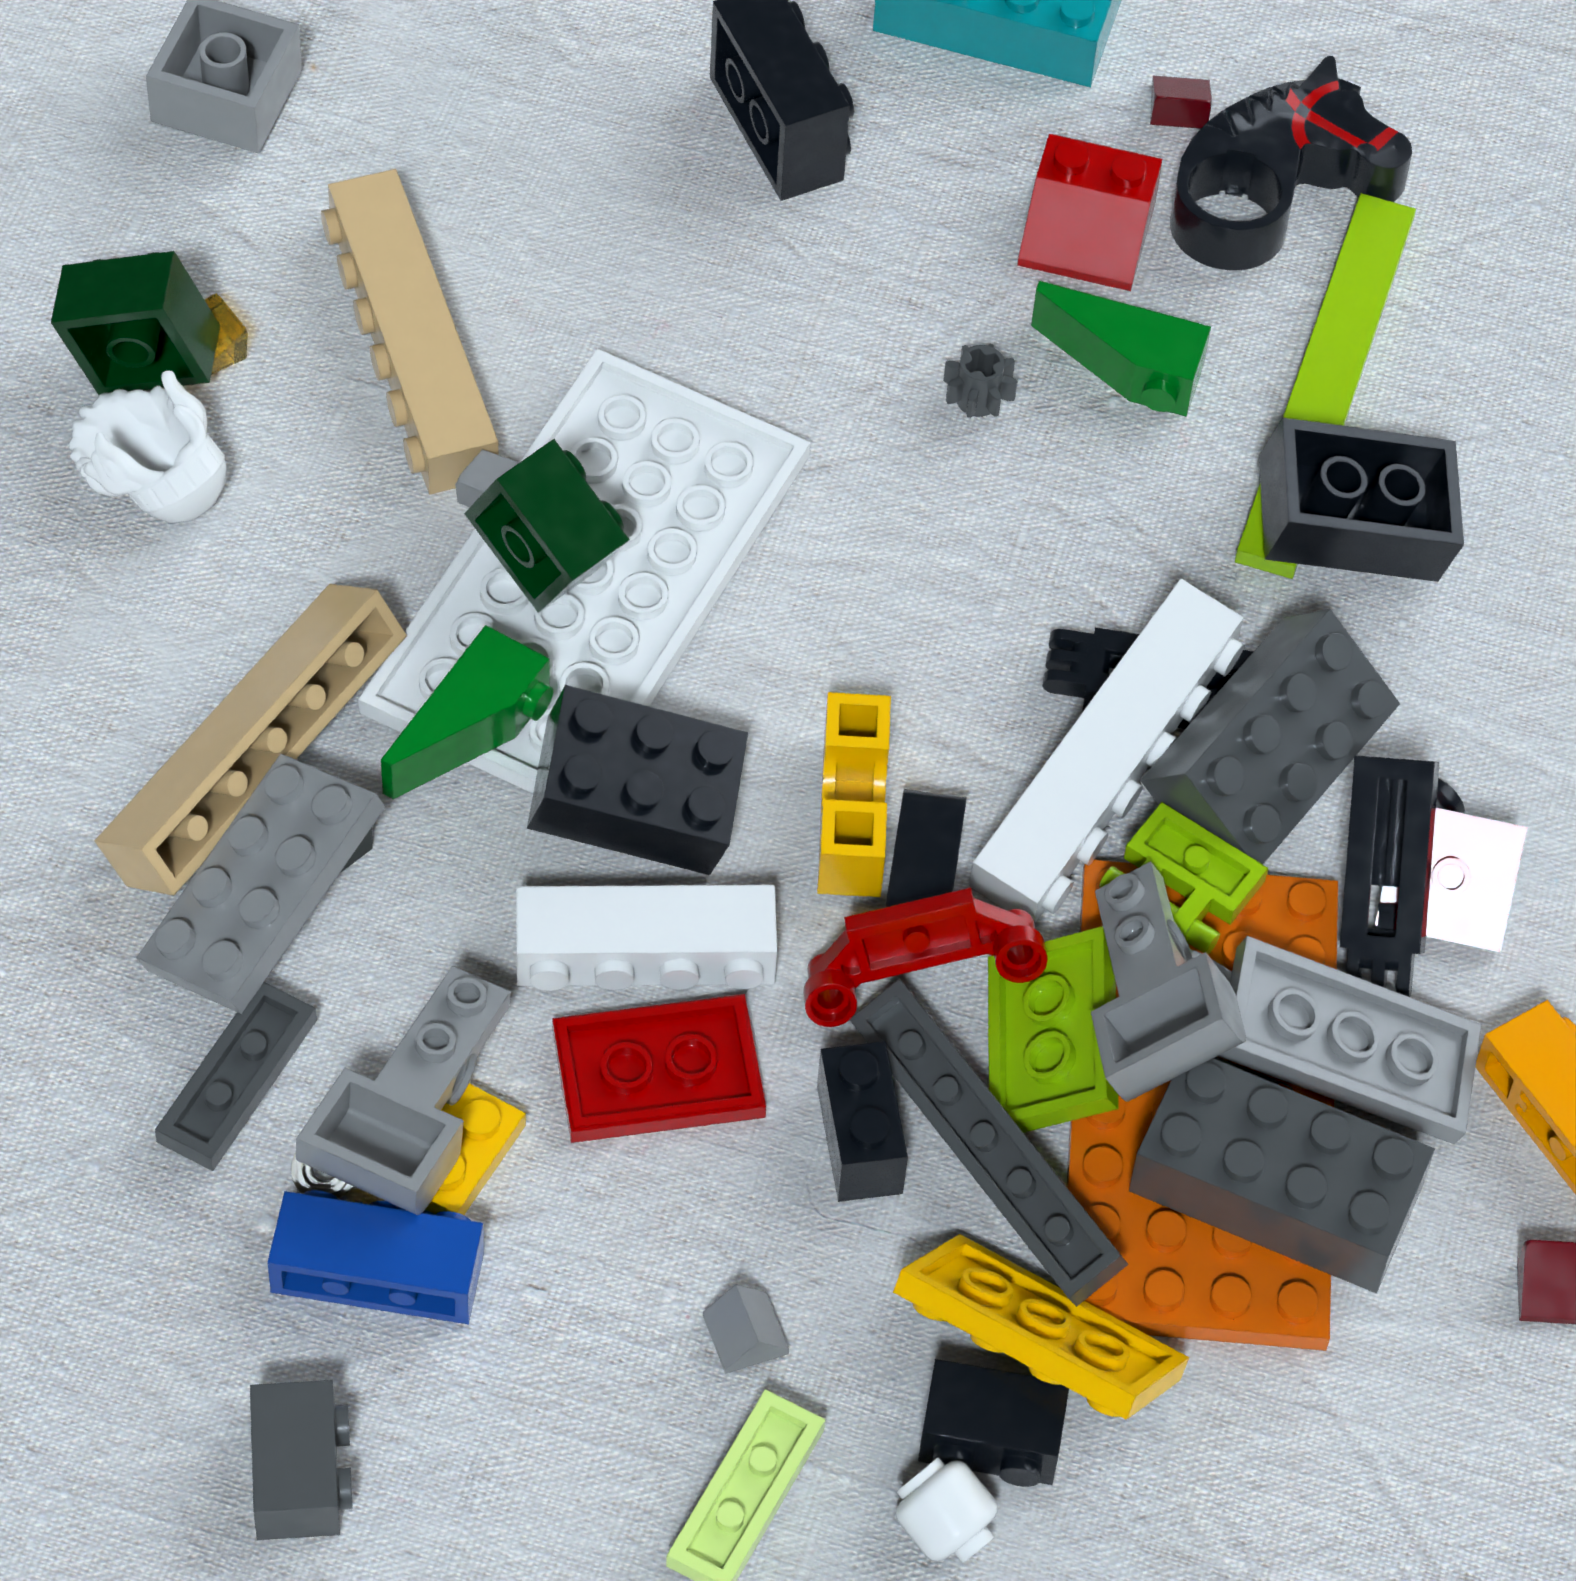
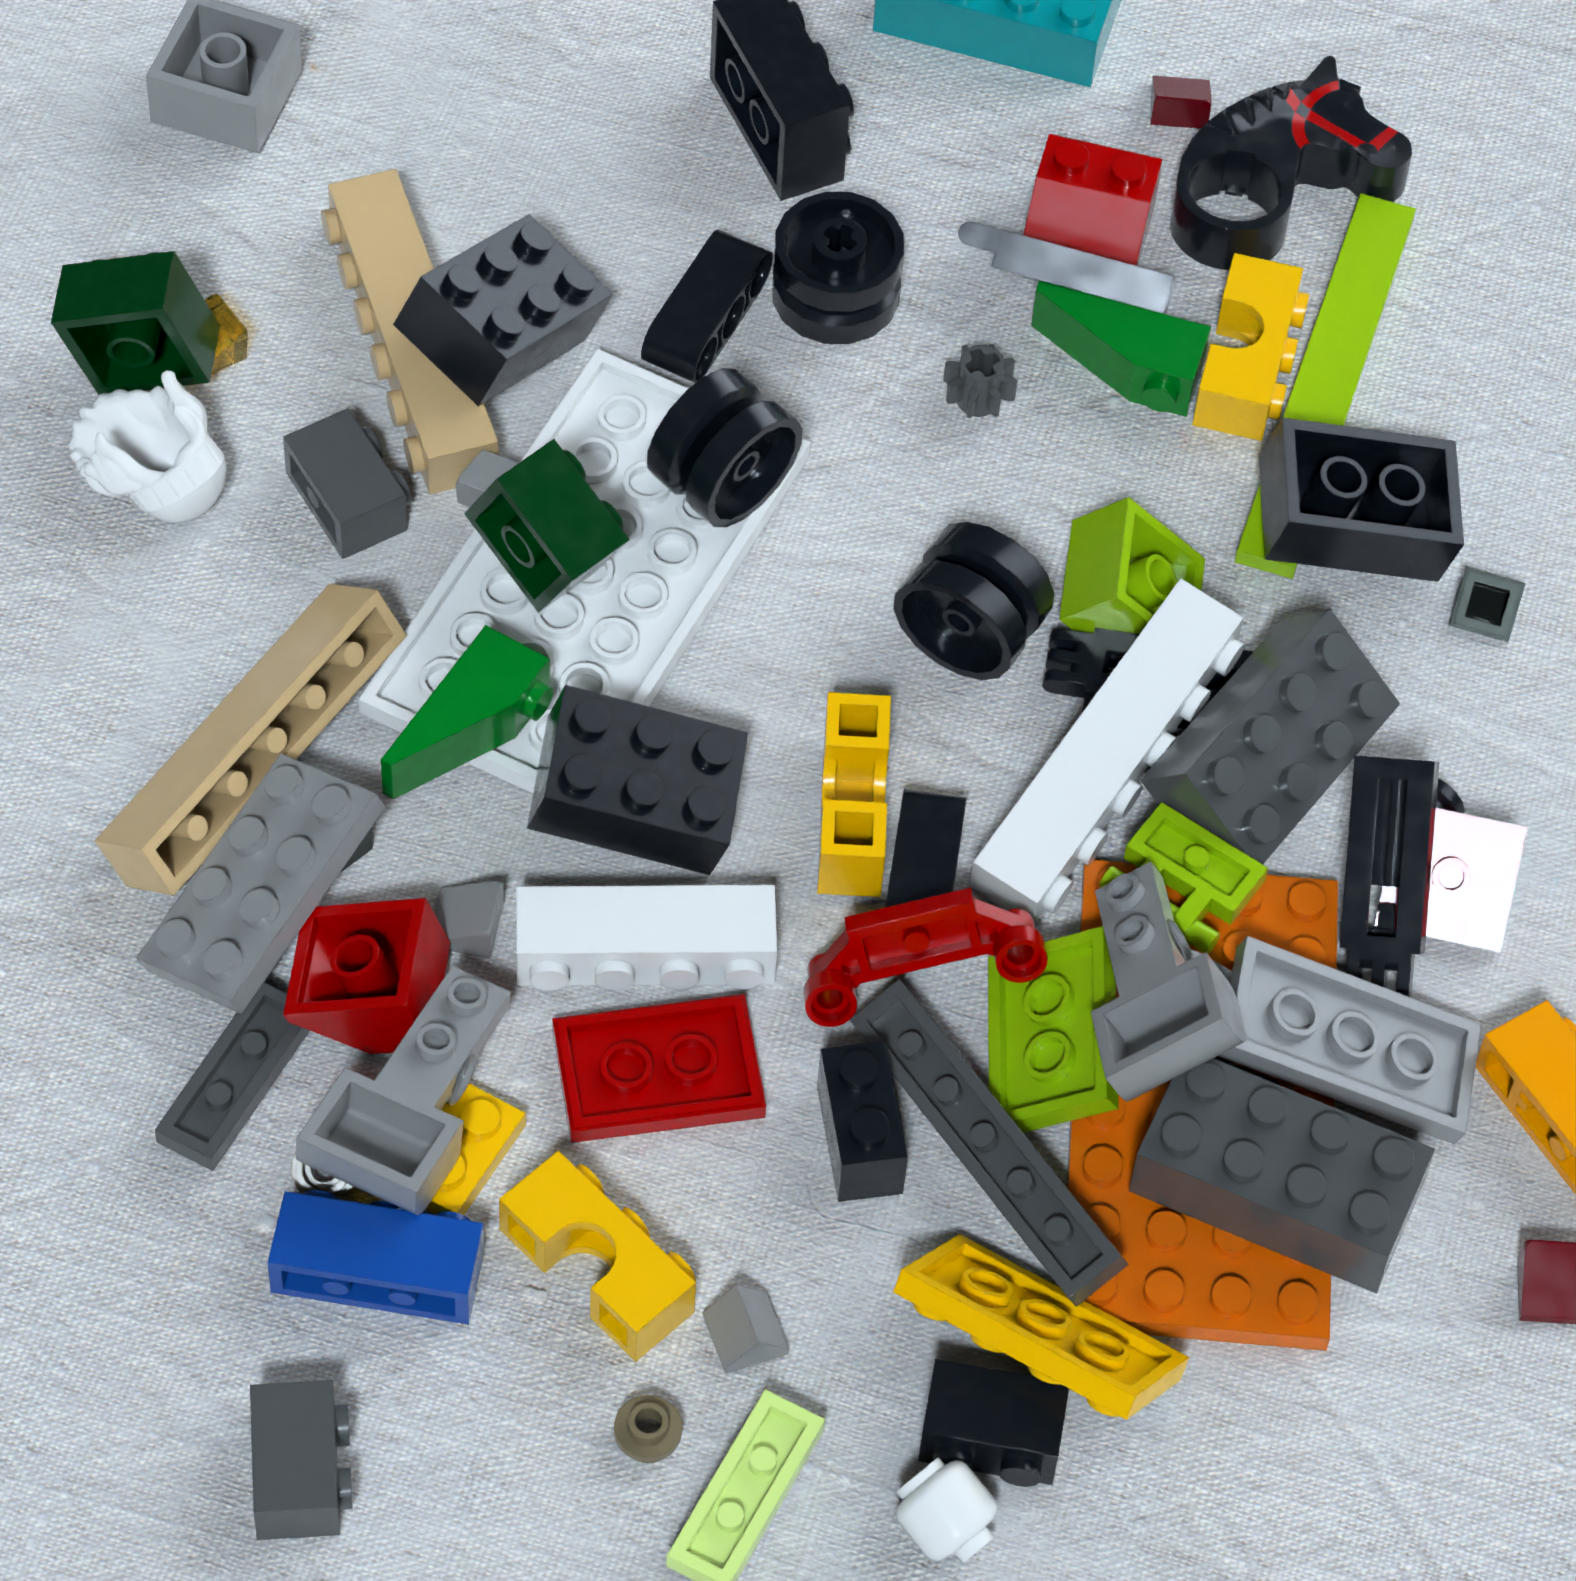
none -> dark grey brick [283,408,412,559]
none -> red slope [283,898,451,1054]
none -> black brick [393,214,613,407]
none -> light grey slope [434,881,504,958]
none -> yellow arch [499,1150,696,1362]
none -> dark tan plate [614,1395,682,1463]
none -> black beam [641,229,773,383]
none -> black wheel [647,368,803,528]
none -> black wheel [772,192,904,344]
none -> black wheel [893,522,1055,680]
none -> hinge [958,222,1176,314]
none -> lime slope [1059,497,1205,634]
none -> yellow arch [1192,253,1310,441]
none -> pearl dark grey slope [1449,566,1526,642]

